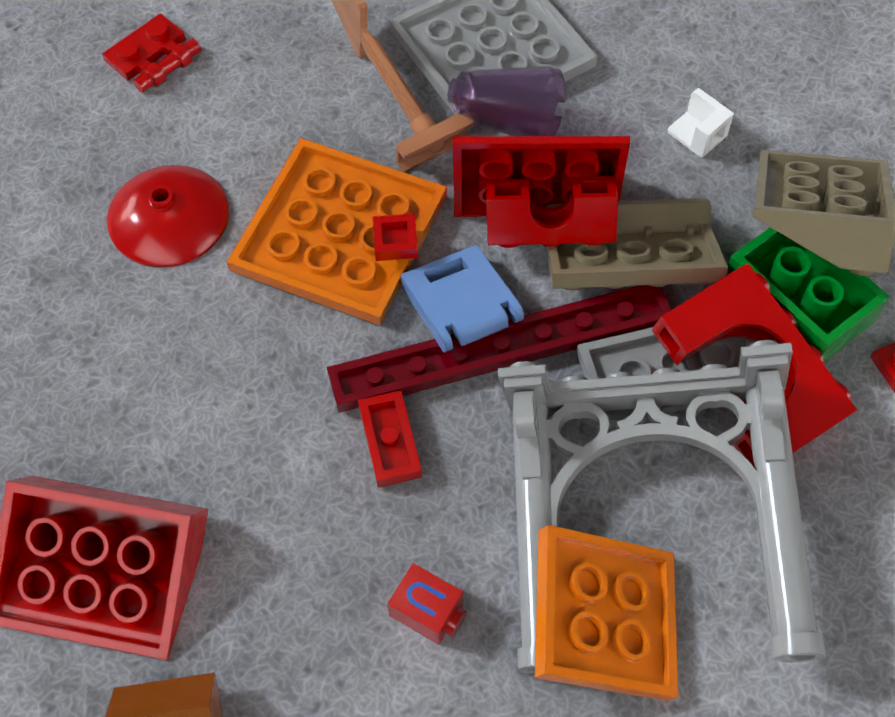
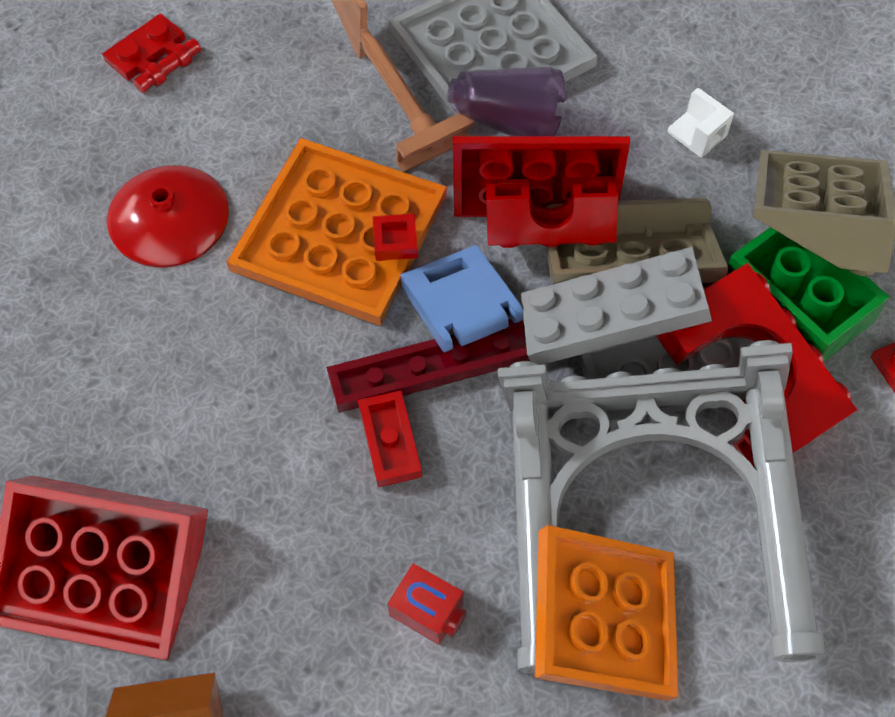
none -> light grey plate [521,247,712,365]

